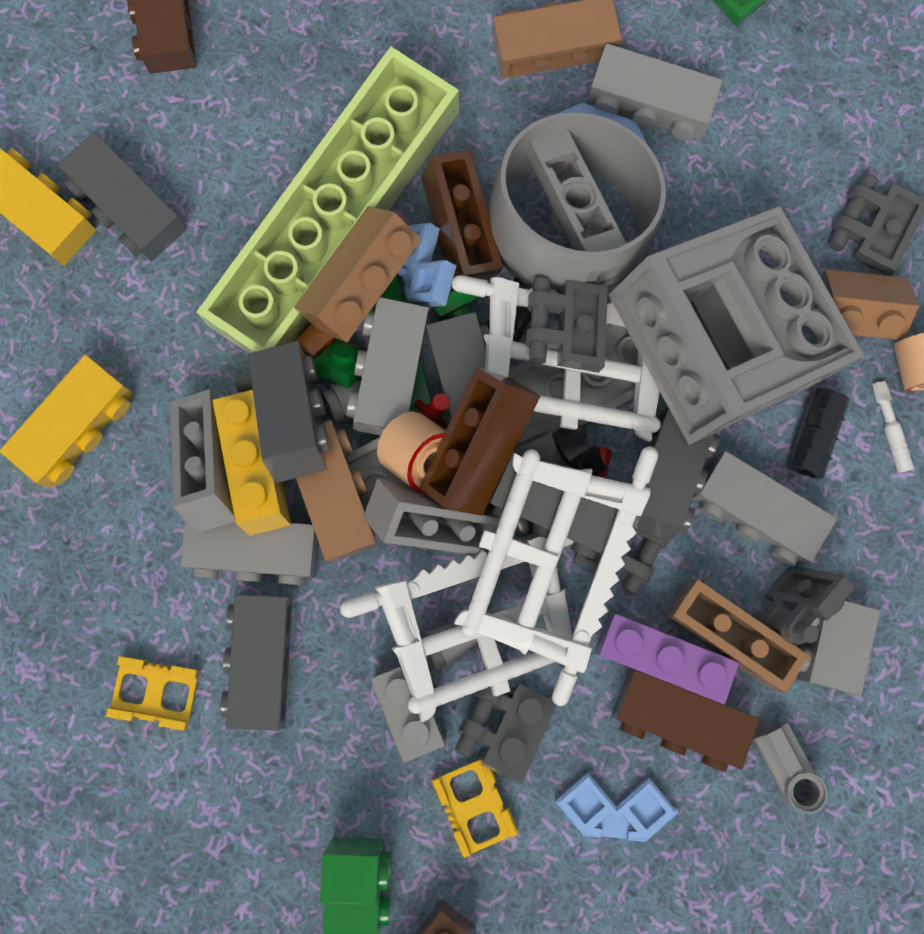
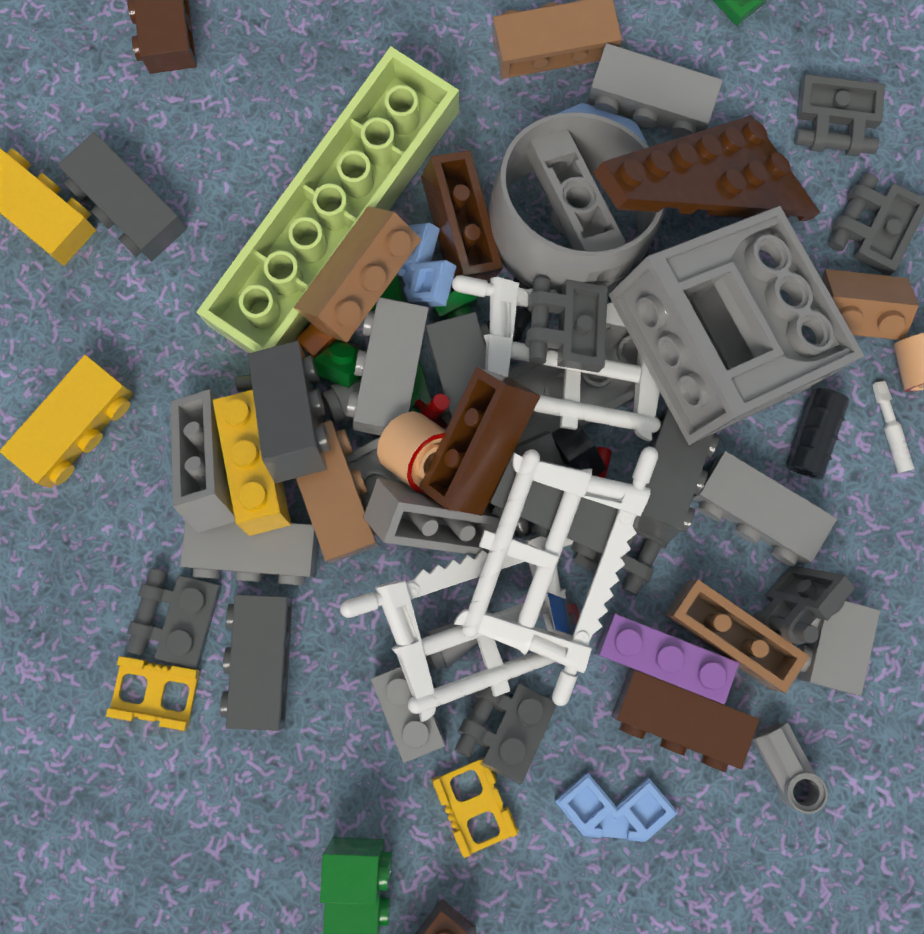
none -> dark grey plate [126,568,221,669]
none -> blue sticker [547,592,580,635]
none -> reddish brown wing [593,115,820,221]
none -> dark grey plate [794,74,885,156]

